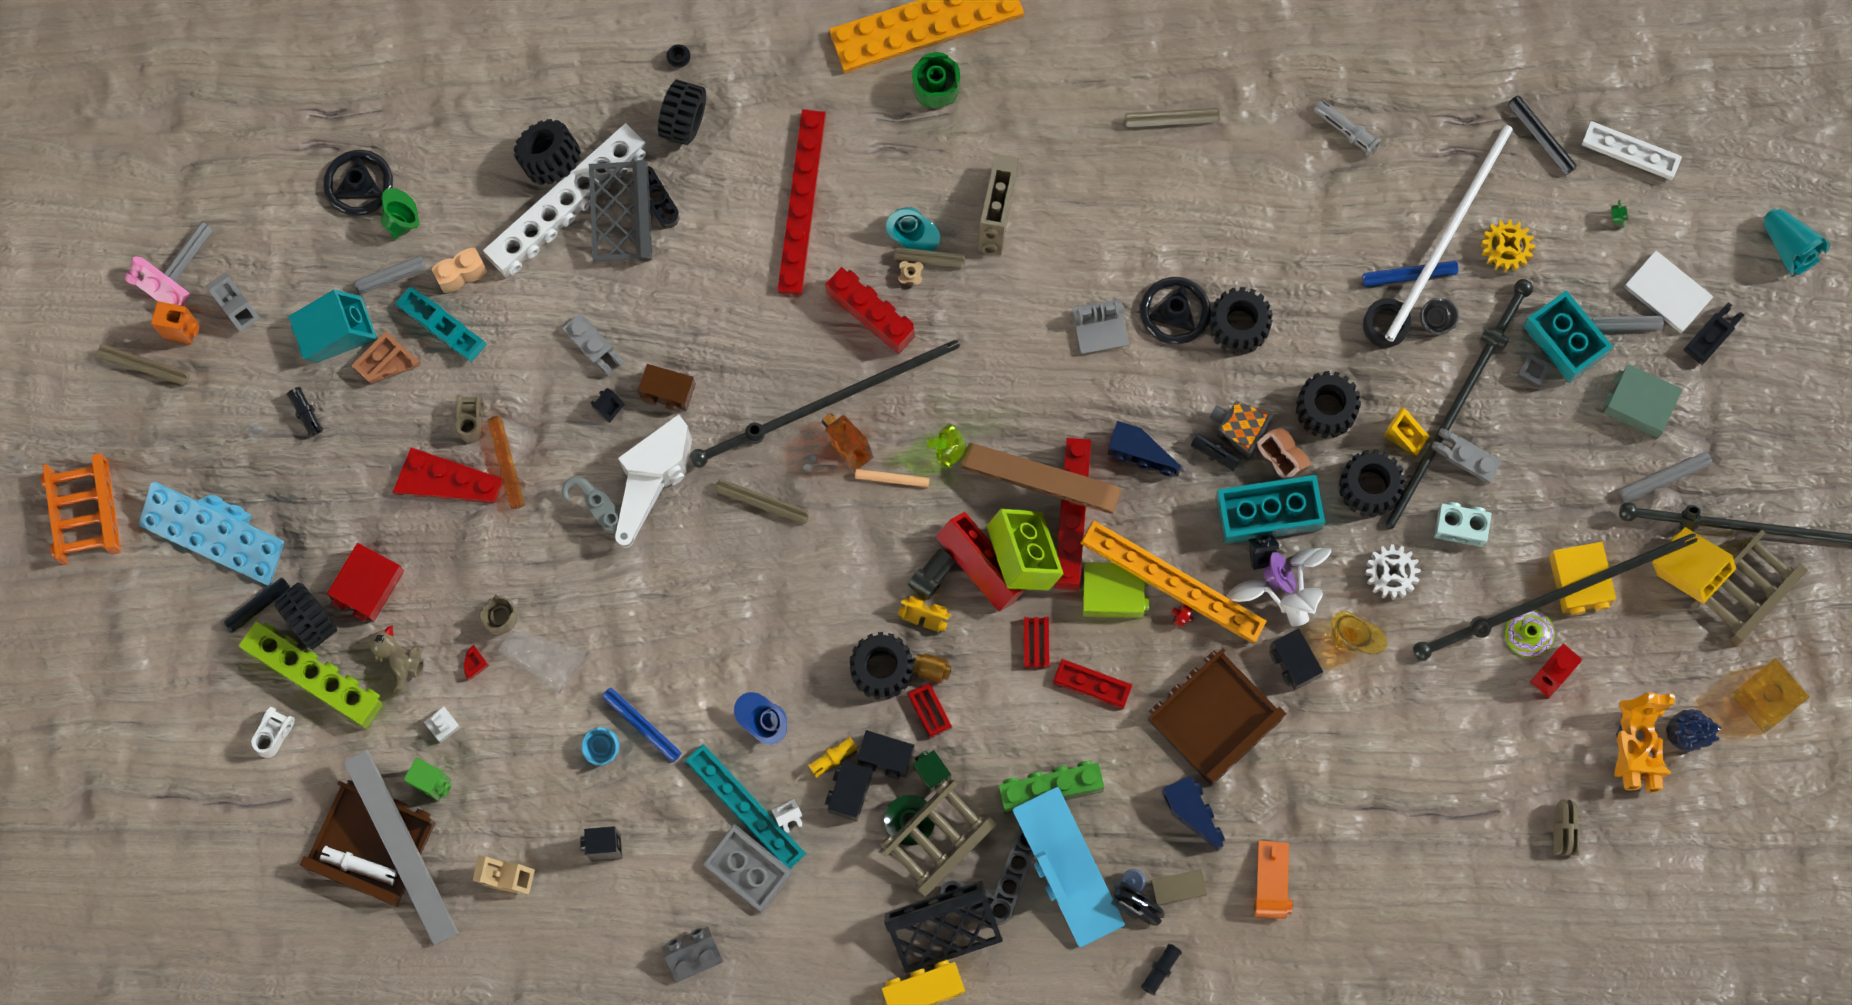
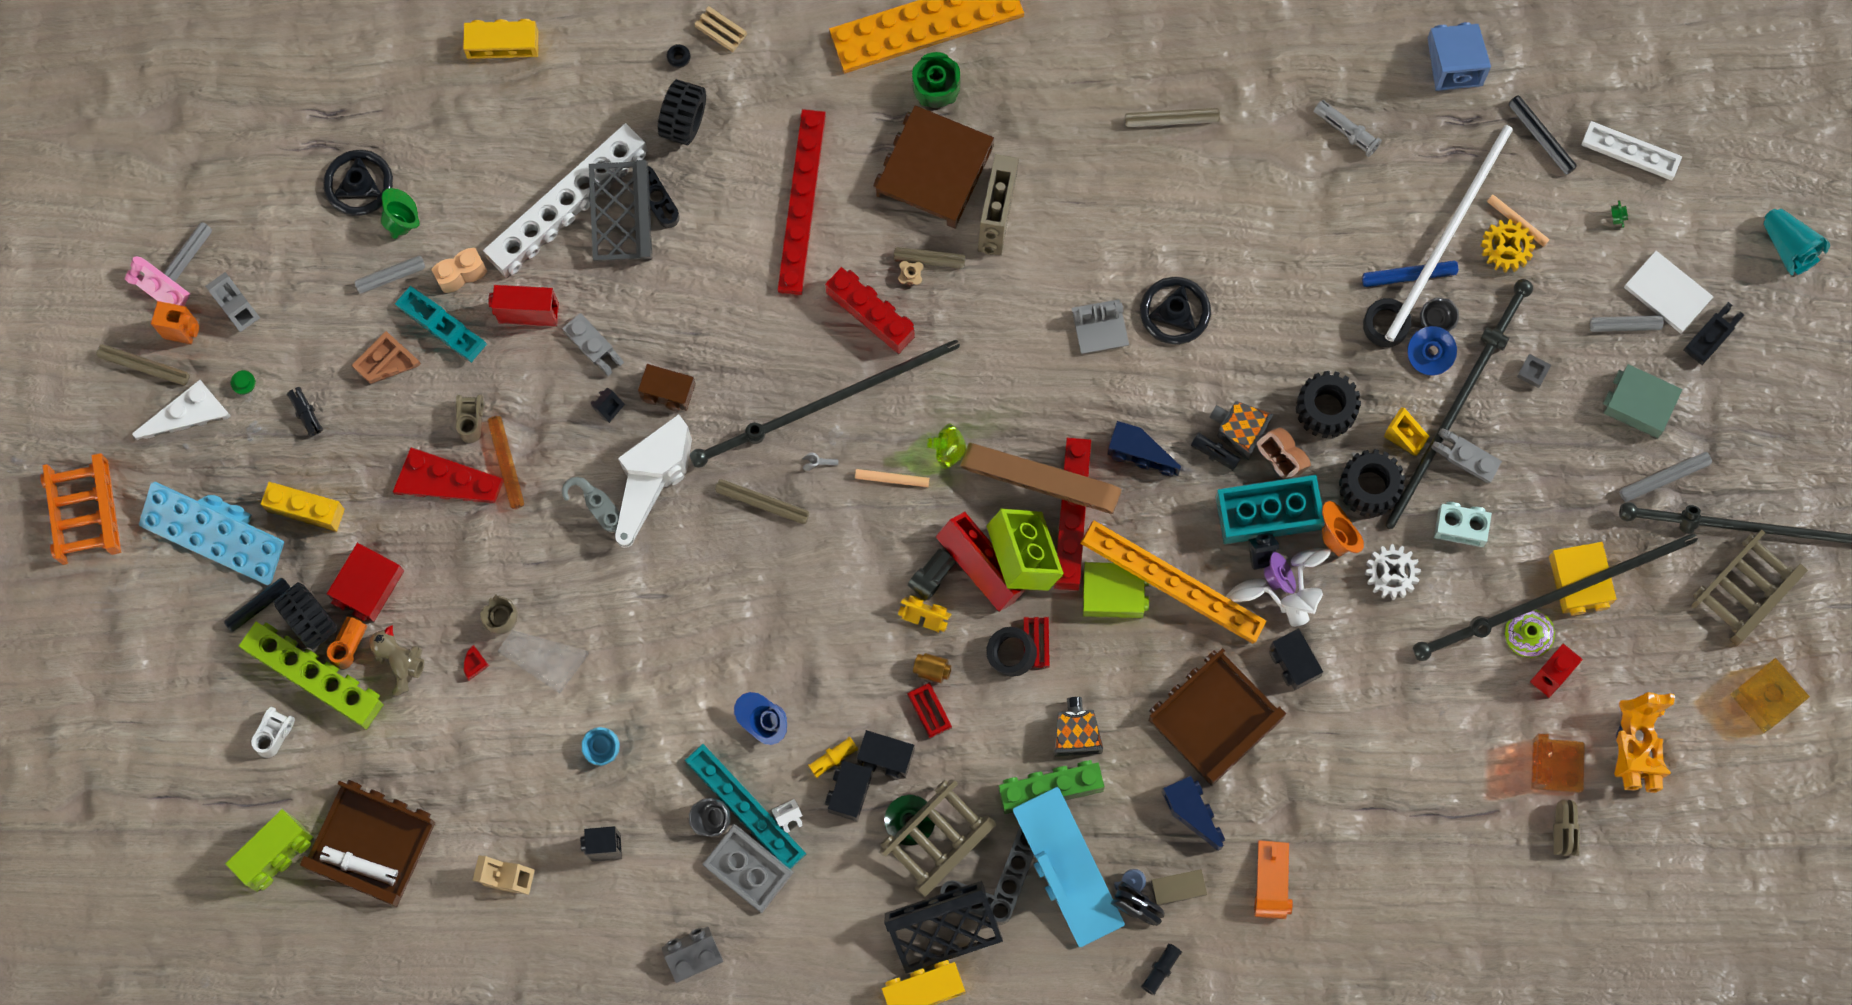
teal slope [288,289,377,362] -> none
light grey tile [344,750,459,945] -> none
bright green brick [403,757,451,802] -> none
white tile [424,707,461,743] -> none
black tyre [514,119,581,185] -> none
blue axle [602,688,681,762] -> none
clear orange torso [822,413,873,472] -> none
black tyre [850,632,913,700] -> none
teal piece [886,207,940,251] -> none
dark green brick [913,750,952,793] -> none
red tile [1053,658,1133,709] -> none
red piece [1171,603,1194,627] -> none
black tyre [1209,287,1273,354] -> none
clear yellow piece [1330,611,1387,654] -> none
teal brick [1523,290,1613,383] -> none
yellow brick [1652,527,1736,604] -> none
dark blue hair [1666,709,1721,752] -> none
none -> white wing [132,380,231,440]
none -> lime brick [225,809,314,892]
none -> green plate [230,370,256,395]
none -> yellow brick [260,482,345,532]
none -> orange piece [327,617,367,669]
none -> yellow brick [463,19,539,59]
none -> red brick [488,285,559,327]
none -> flat silver hair [689,798,731,837]
none -> tan tile [695,6,747,52]
none -> reddish brown panel [873,105,994,229]
none -> black tyre [986,627,1037,677]
none -> torso [1054,697,1103,757]
none -> orange piece [1322,501,1364,556]
none -> blue dish [1408,326,1457,375]
none -> medium blue slope [1427,22,1491,91]
none -> light nougat bar [1487,195,1550,247]
none -> clear orange bracket [1531,734,1585,793]

